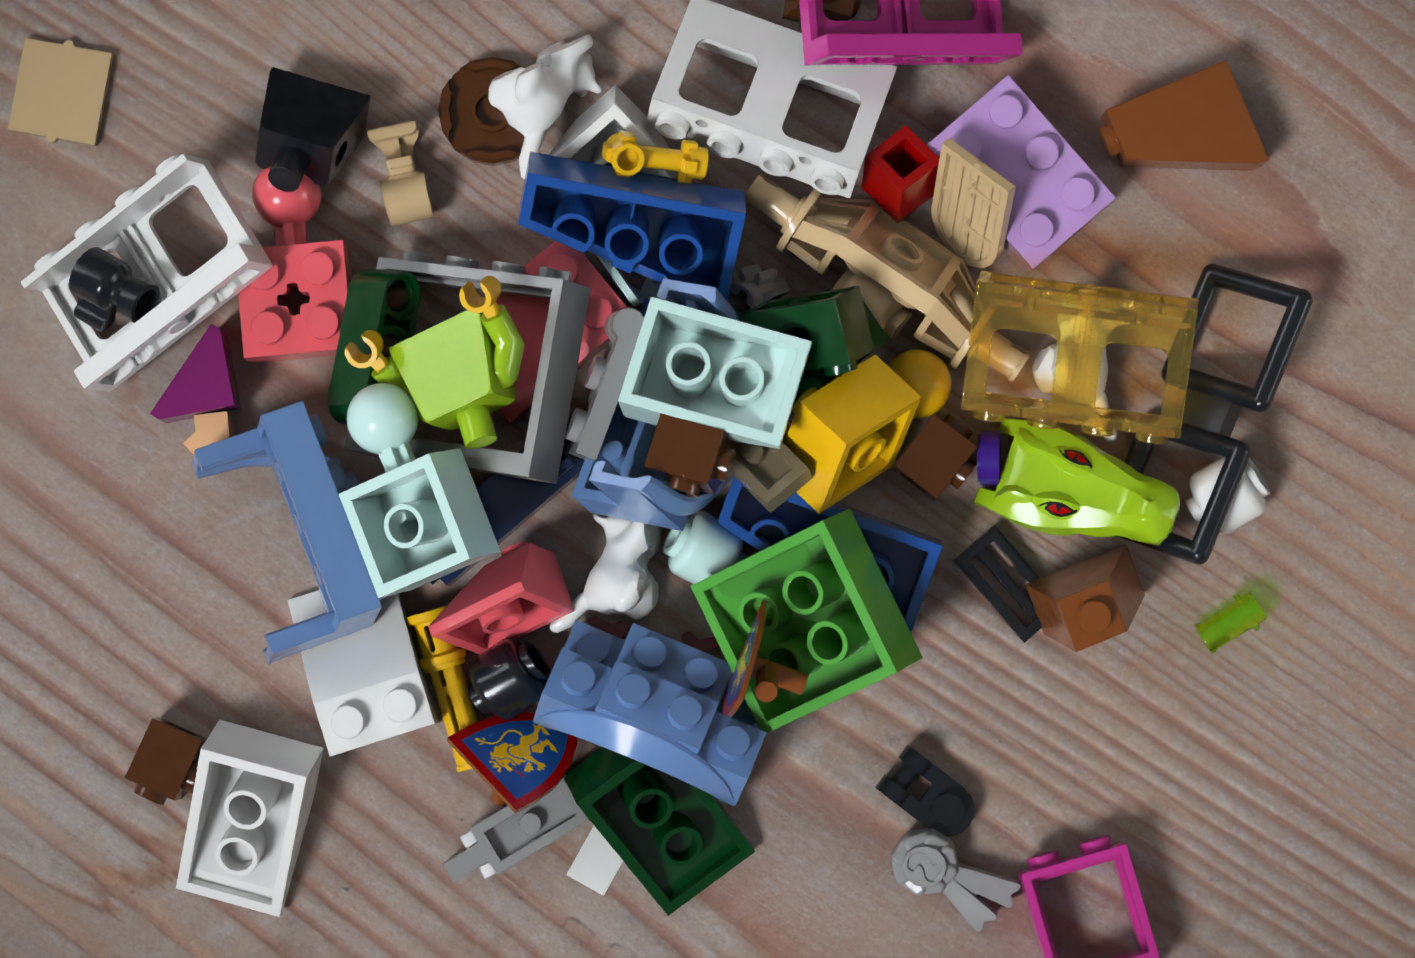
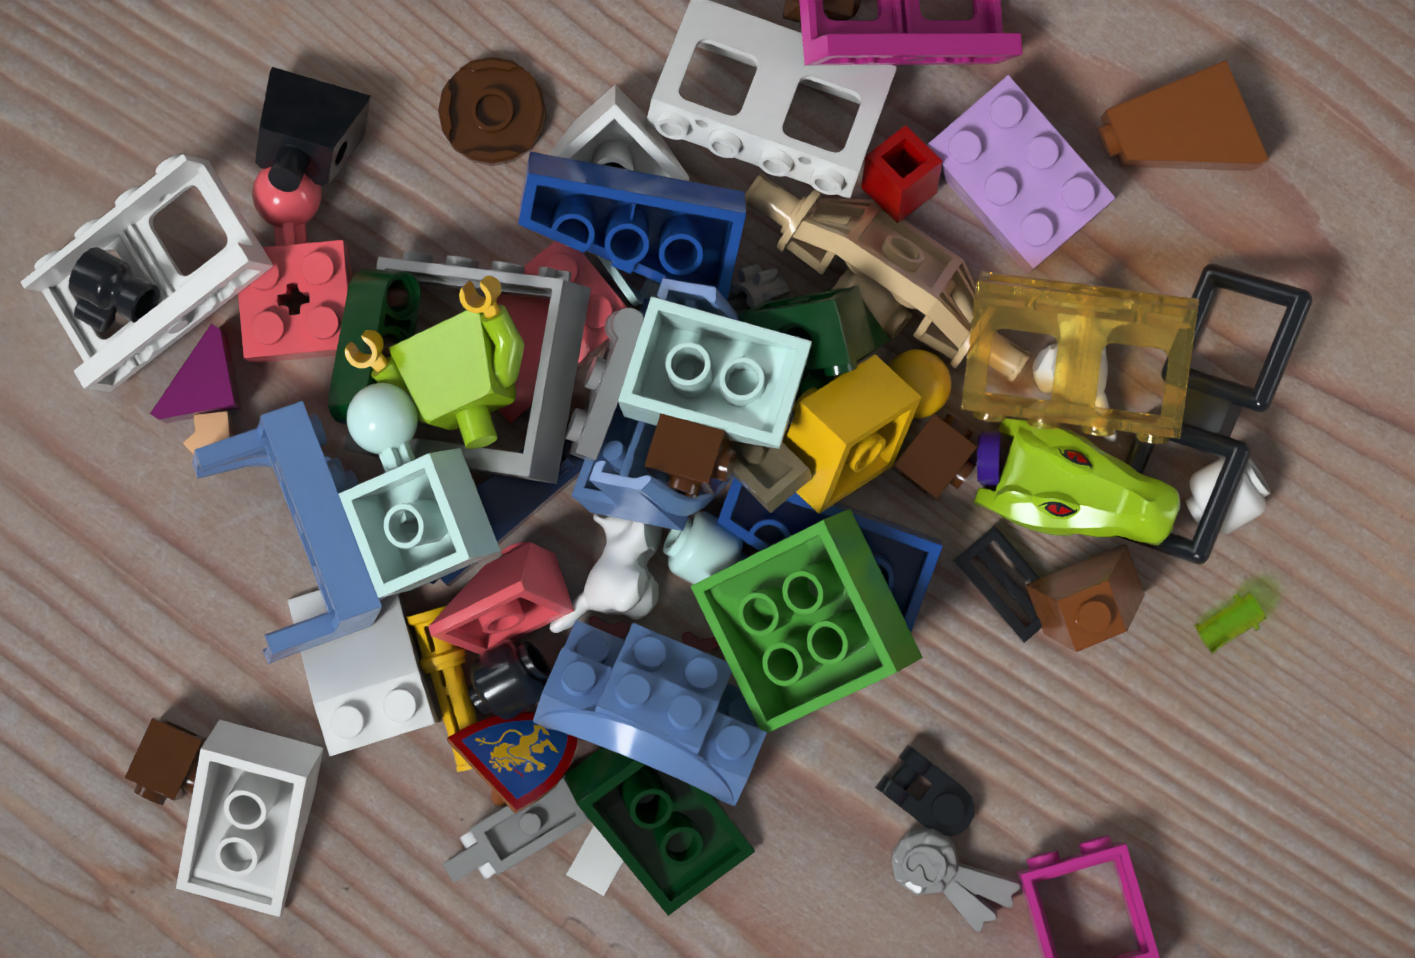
tan piece [7,38,114,146] -> none
tan leg [367,119,434,226] -> none
white animal [488,34,602,179] -> none
yellow bar [602,131,708,184] -> none
dark orange shield [723,600,809,717] -> none
tan window [931,138,1016,268] -> none

